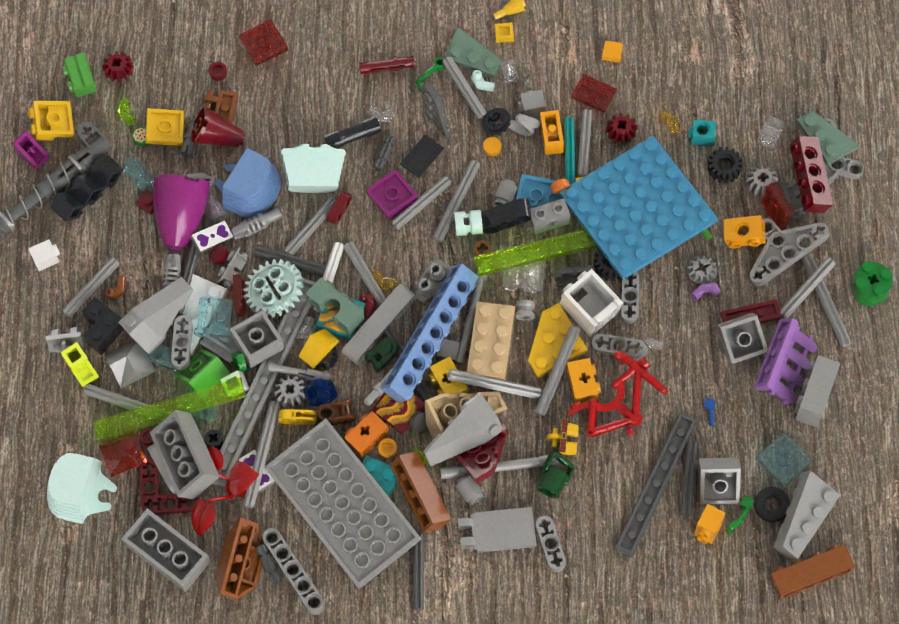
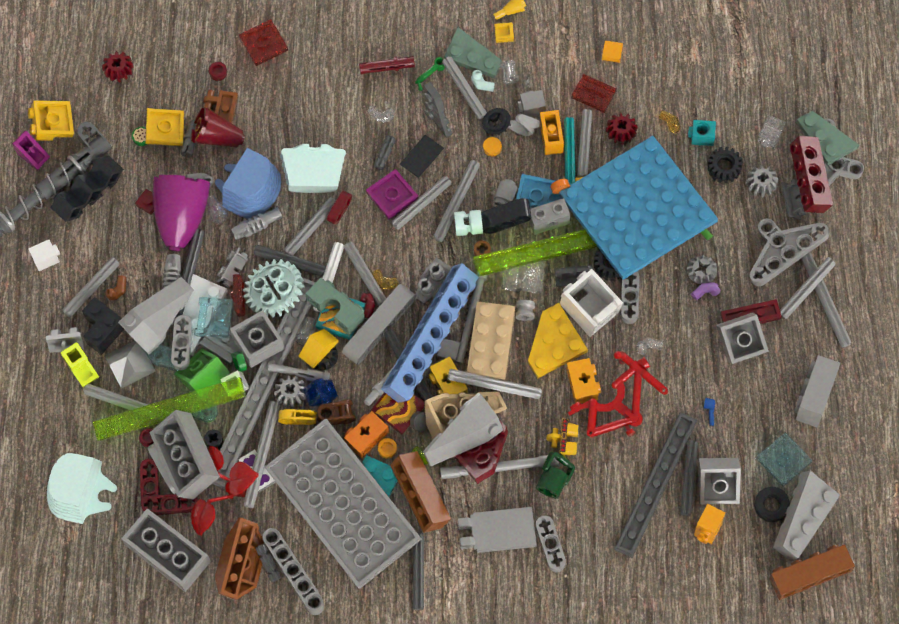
bright green brick [62,53,97,97] -> none
clear red slope [99,430,148,477] -> none
clear neon green arm [118,98,136,126] -> none
clear light blue plate [122,158,153,189] -> none
tile [191,221,233,253] -> none
dark red tile [209,245,228,264] -> none
black axle [324,116,381,149] -> none
dark green plate [364,338,399,372] -> none
light grey brick [456,475,484,505] -> none
light grey axle [535,326,581,416] -> none
light grey beam [592,334,648,359] -> none
light orange brick [724,215,766,249] -> none
green piece [726,495,754,535] -> none
medium lavender fence [754,318,817,405] -> none
clear red plate [760,182,795,231] -> none
green brick [851,261,893,306] -> none

